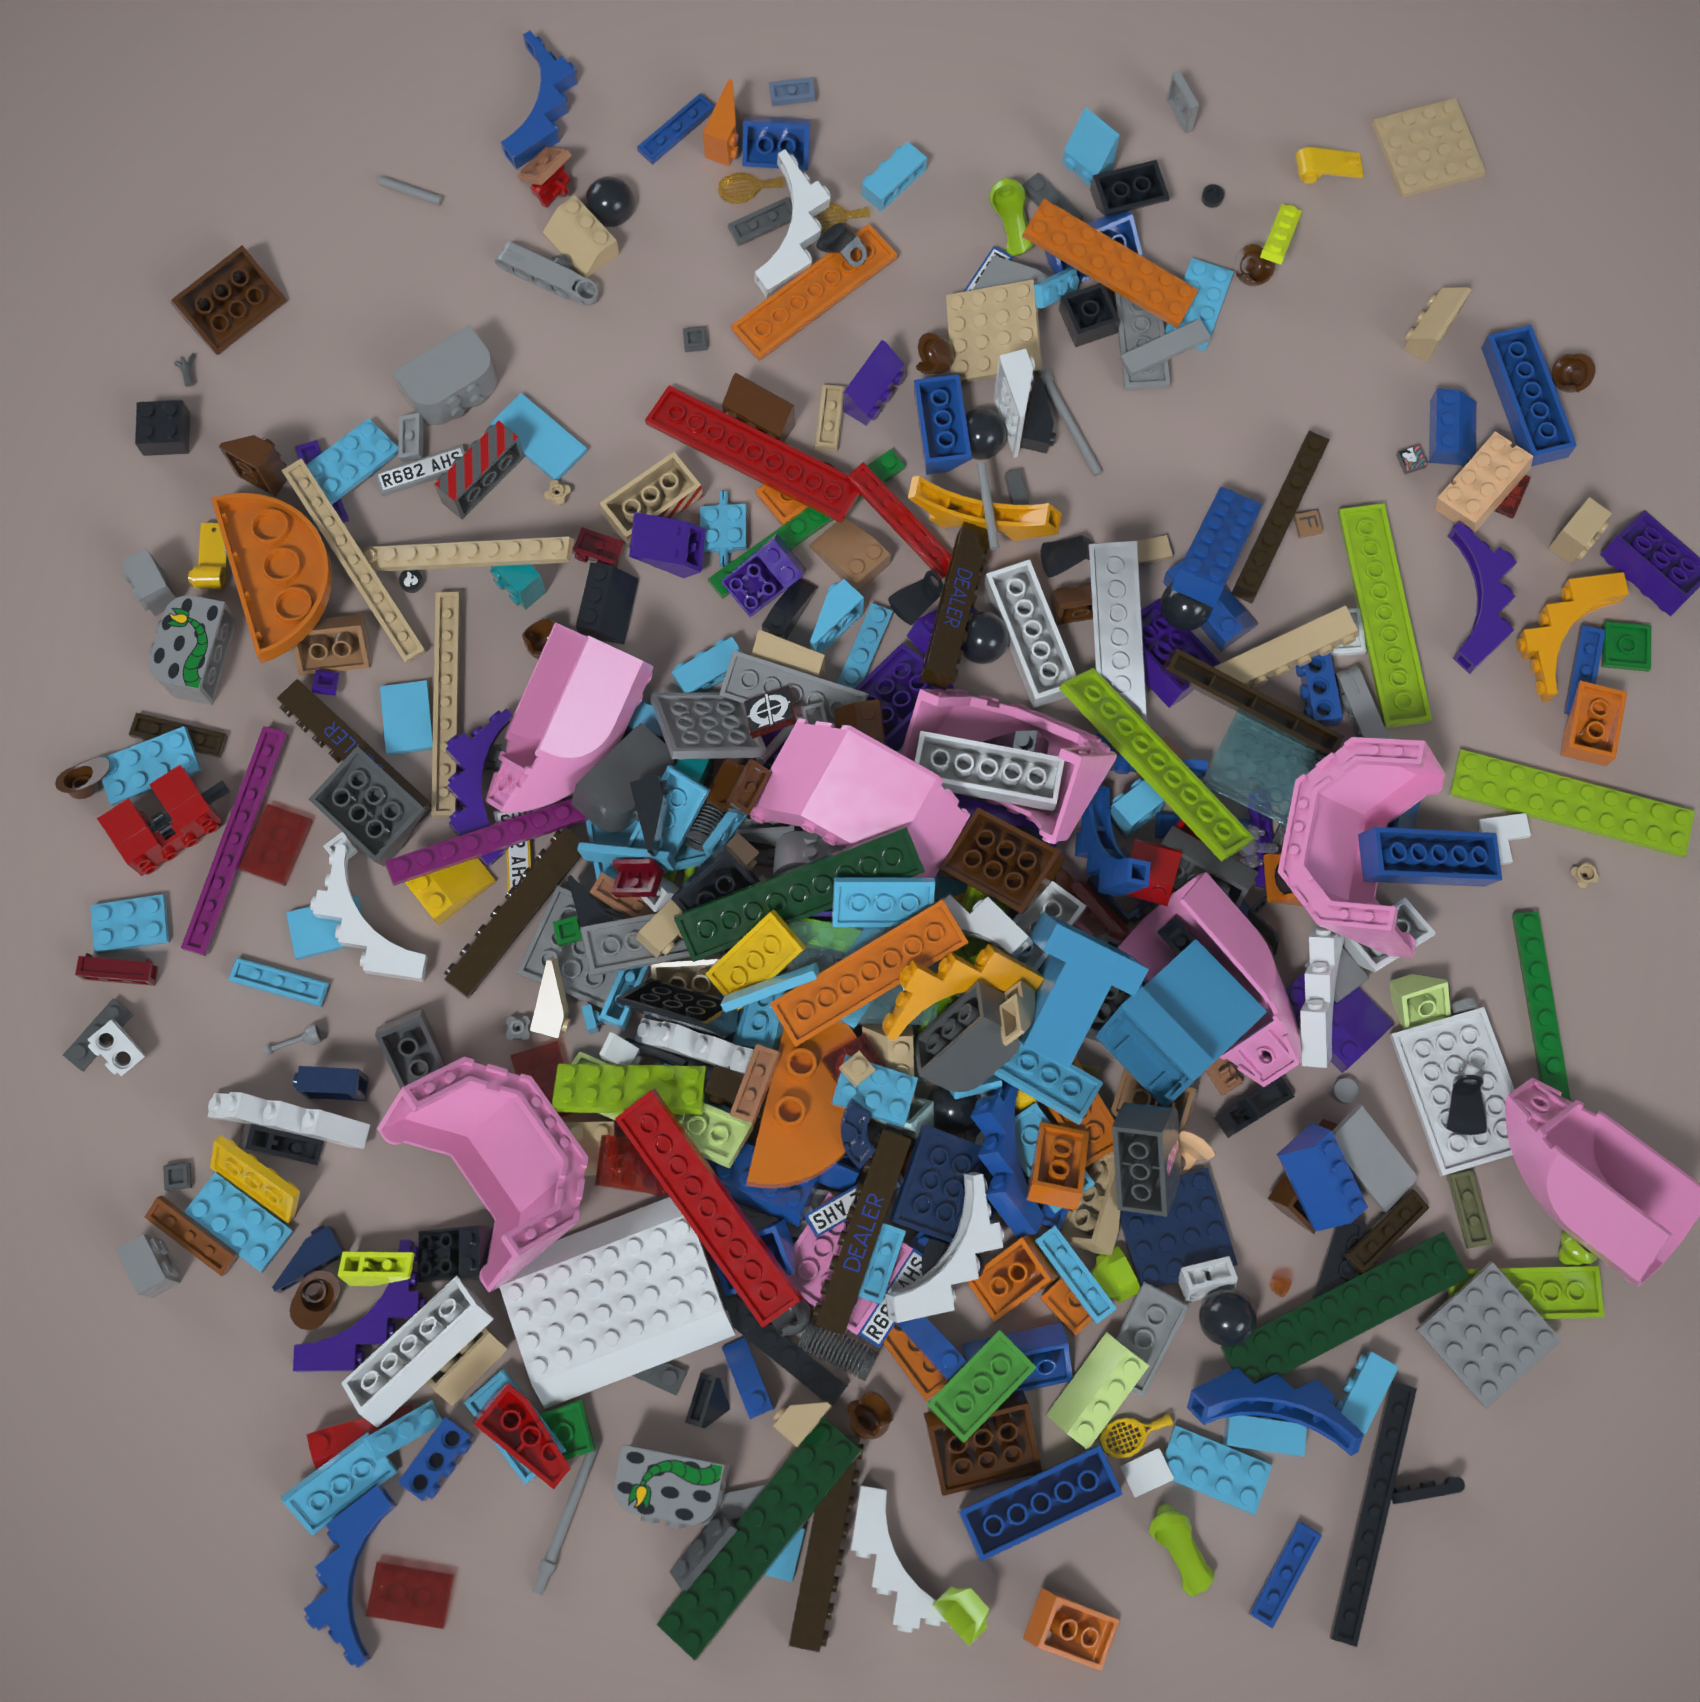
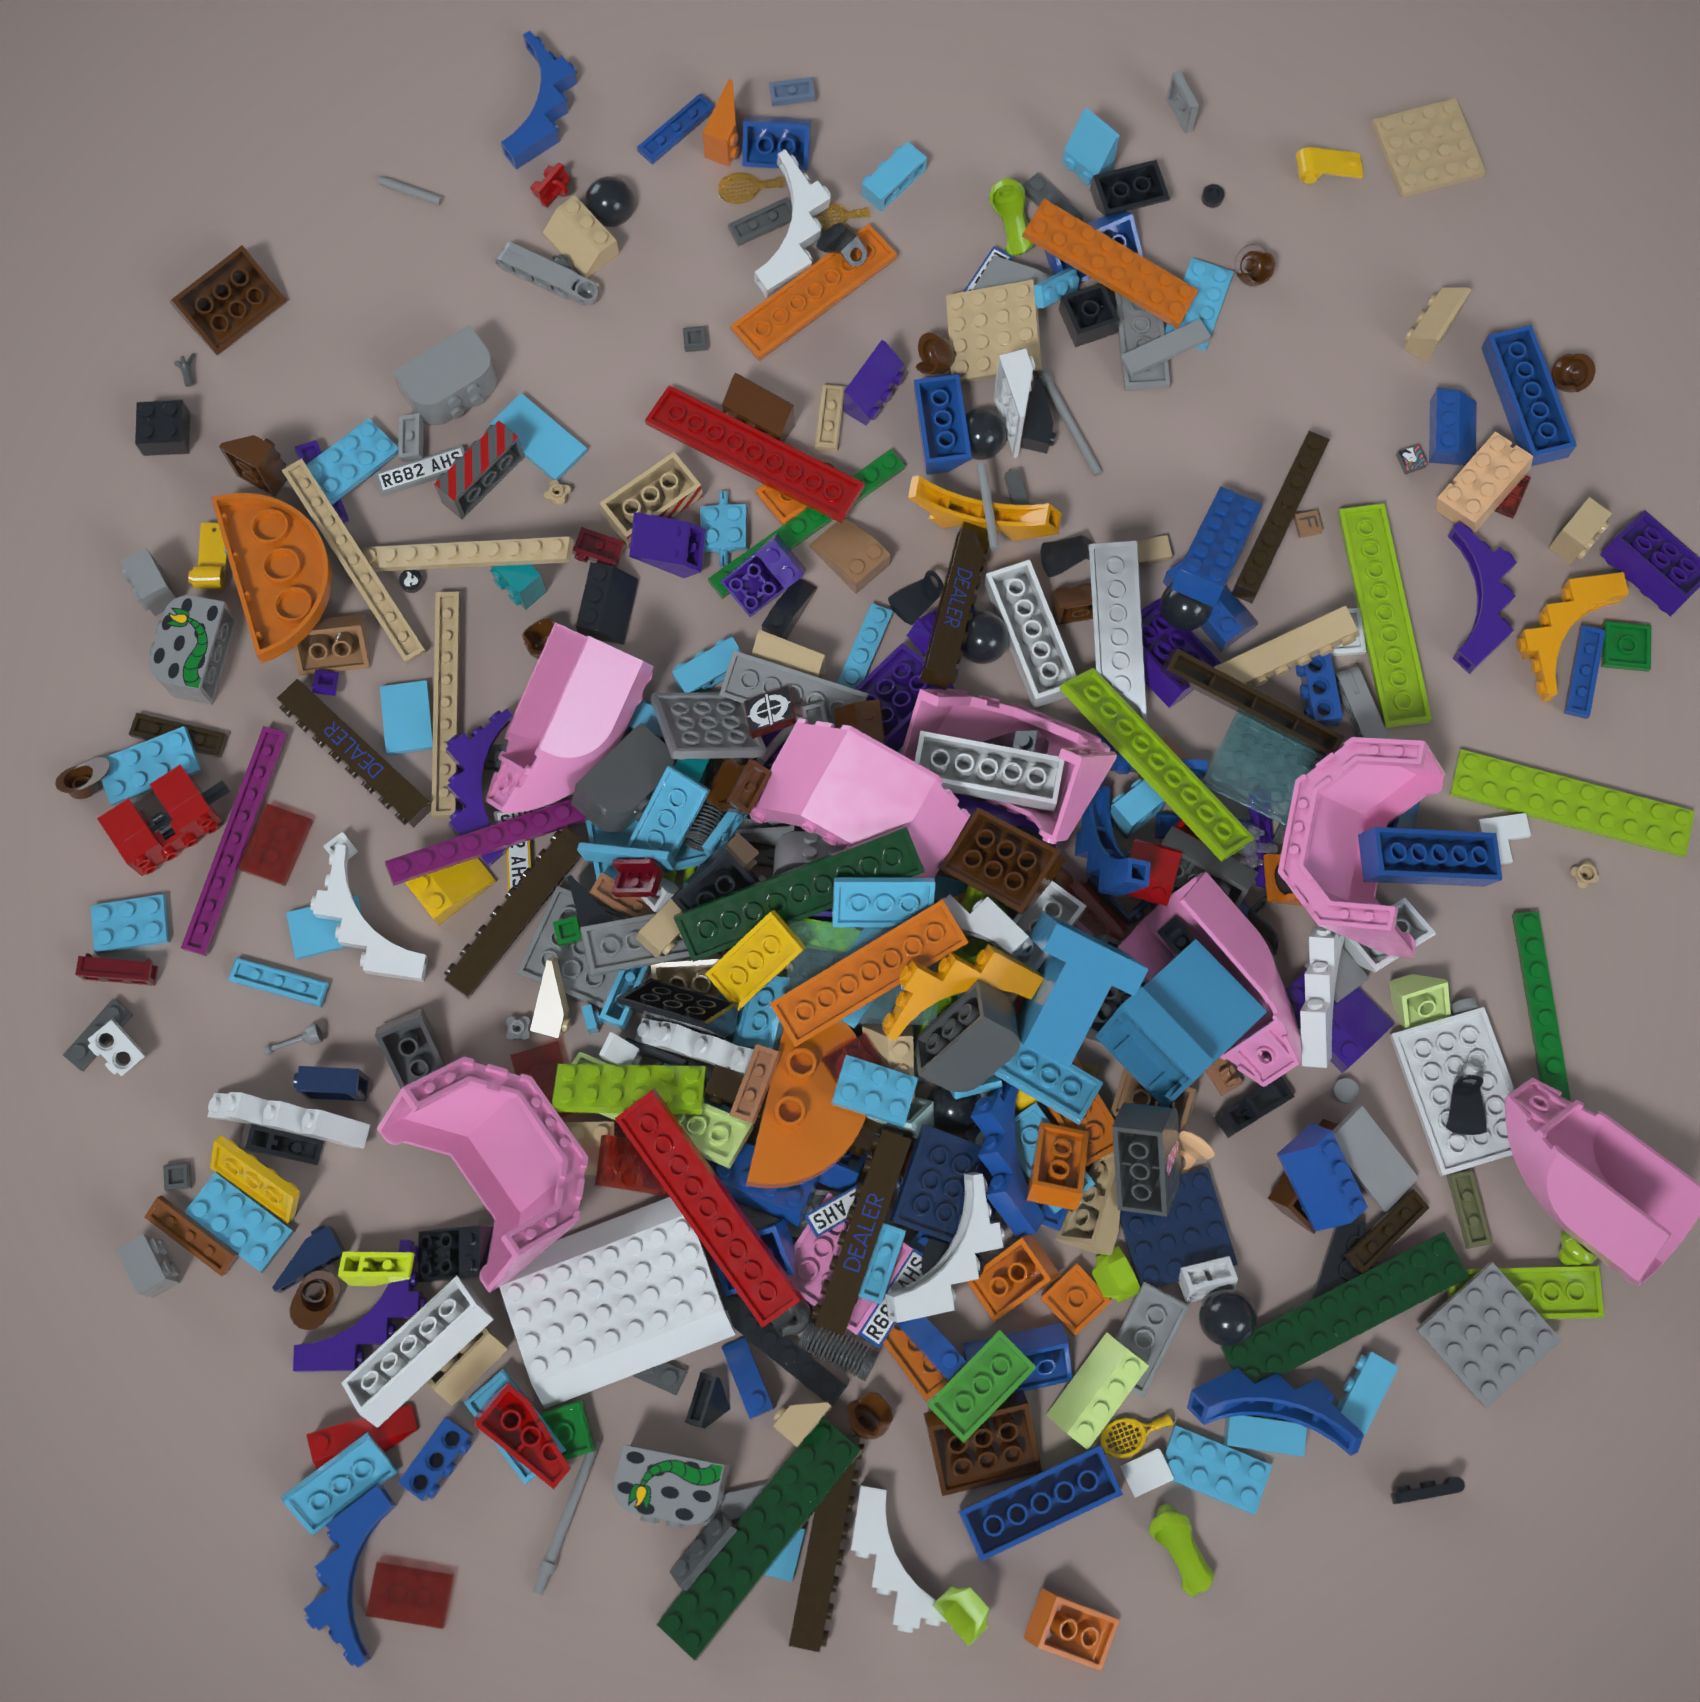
dark grey slope [308,746,426,866] -> none
medium azure plate [363,1400,443,1462] -> none
nougat tile [517,146,572,185] -> none
black slope [629,774,670,857] -> none
medium azure tile [721,962,819,1012] -> none
medium azure slope [810,579,864,654] -> none
tan plate [839,1051,876,1088] -> none
dark blue tile [841,1098,876,1169] -> none
red tile [846,462,951,580] -> none
tan slope [999,980,1035,1046] -> none
medium azure plate [1034,1226,1117,1324] -> none
blue tile [1248,1521,1322,1629] -> none
neon yellow plate [1260,204,1302,265] -> none
clear orange hinge [1269,1275,1291,1297] -> none
black plate [1329,1381,1417,1647] -> none
orange slope [1560,681,1627,766] -> none

